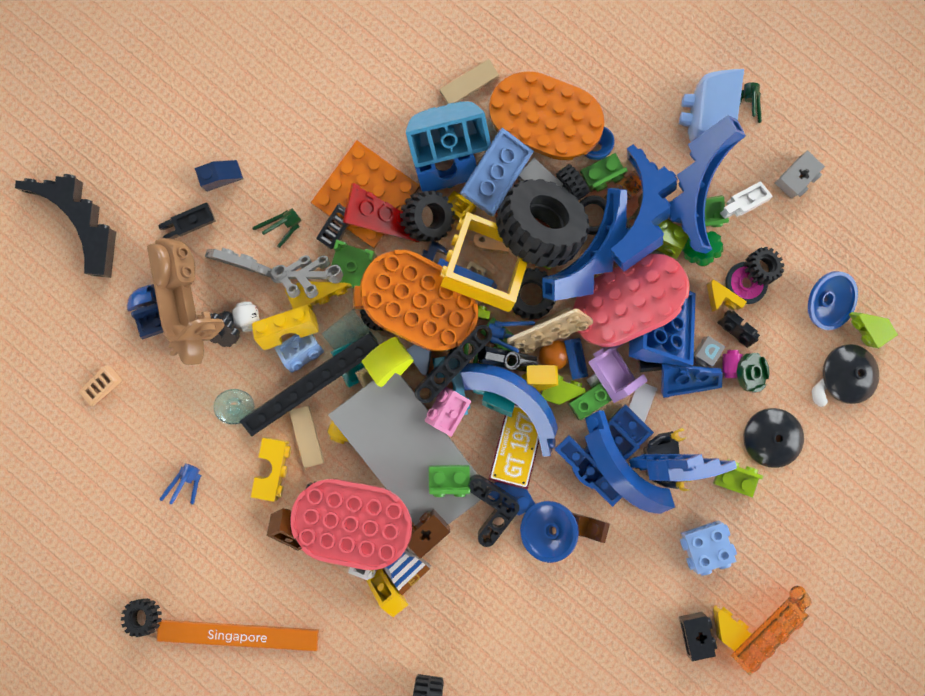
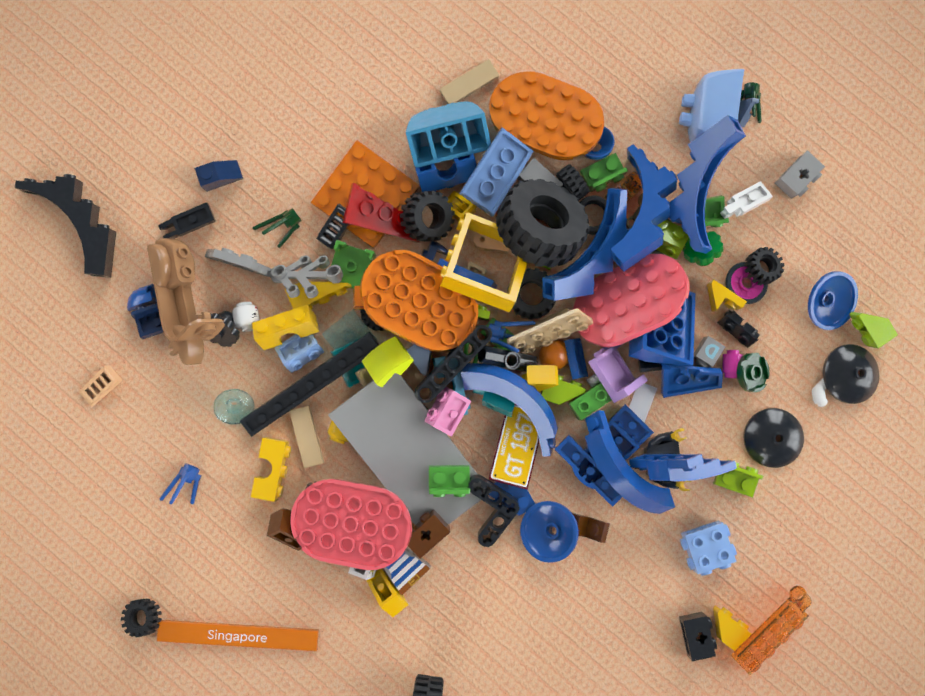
none -> sand blue tile [738,98,759,127]

